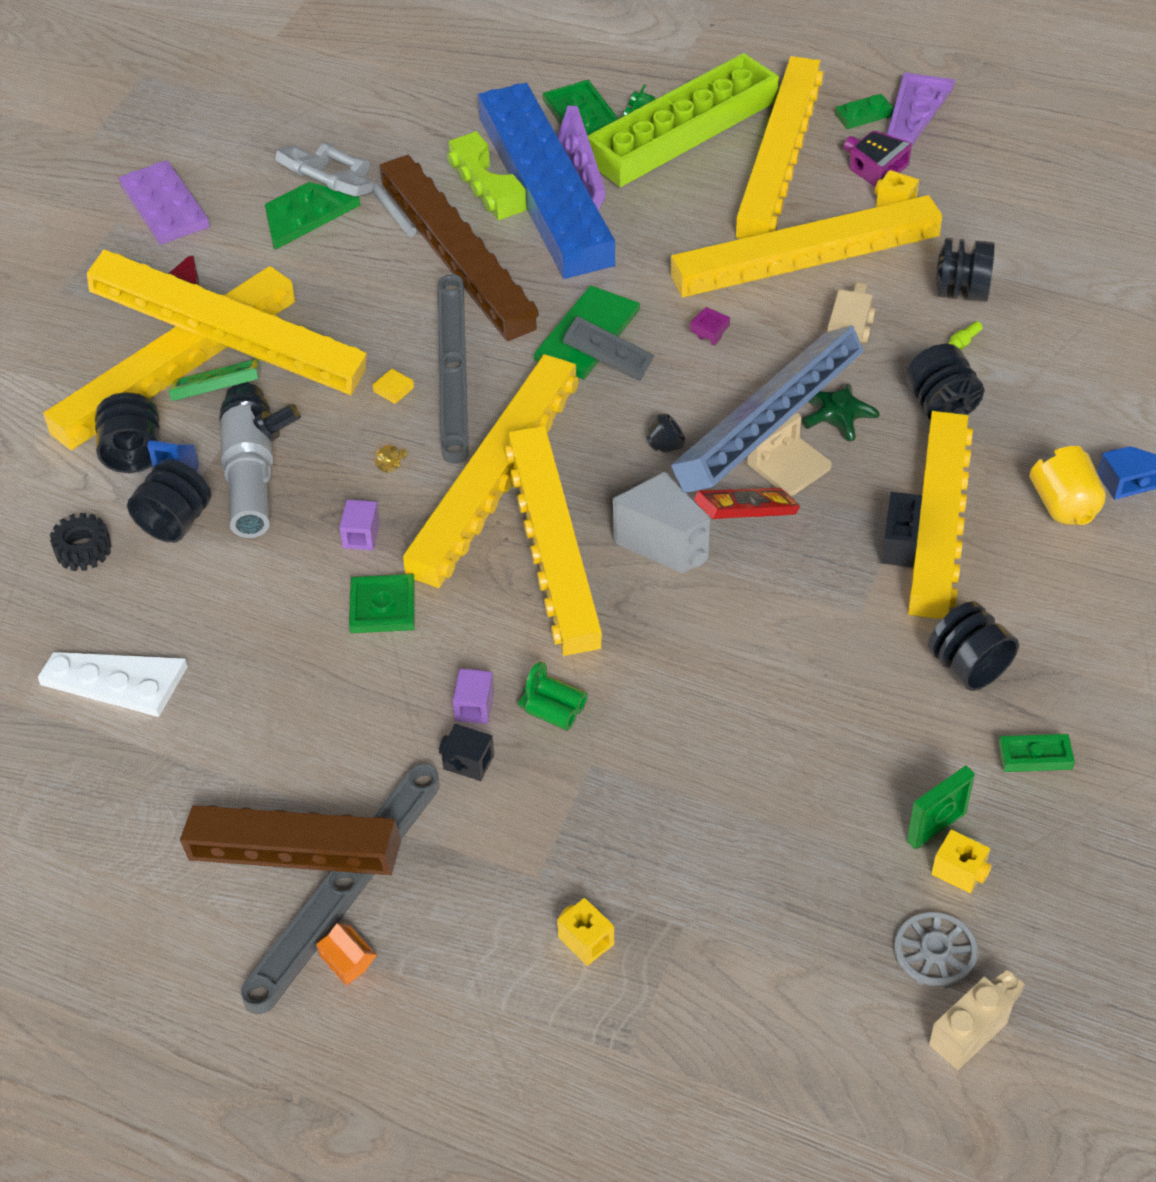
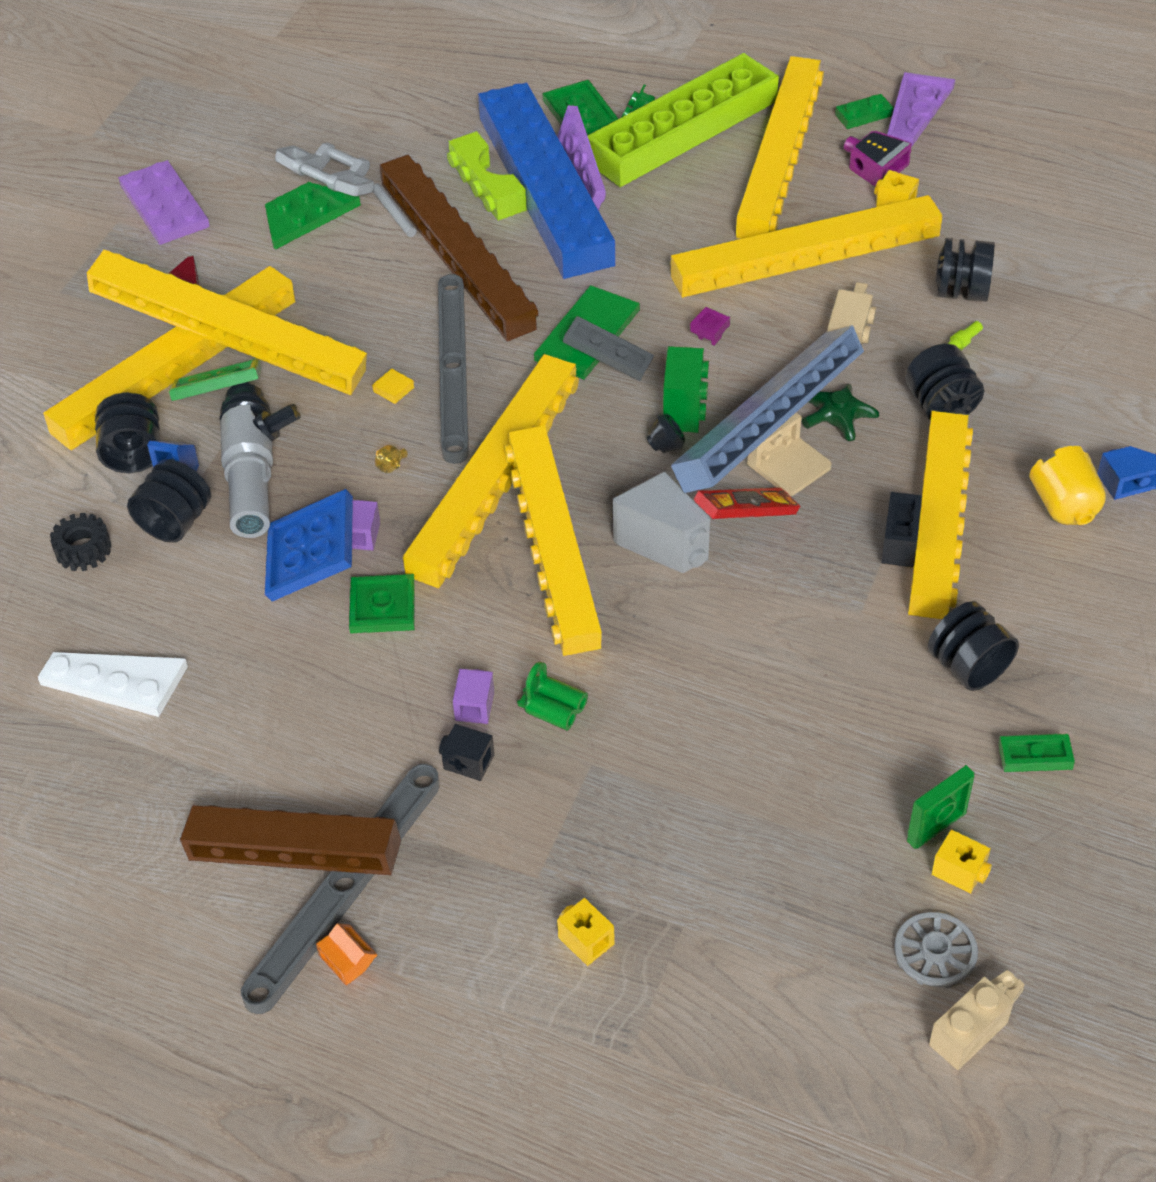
none -> blue plate [265,489,353,601]
none -> green brick [663,346,709,433]

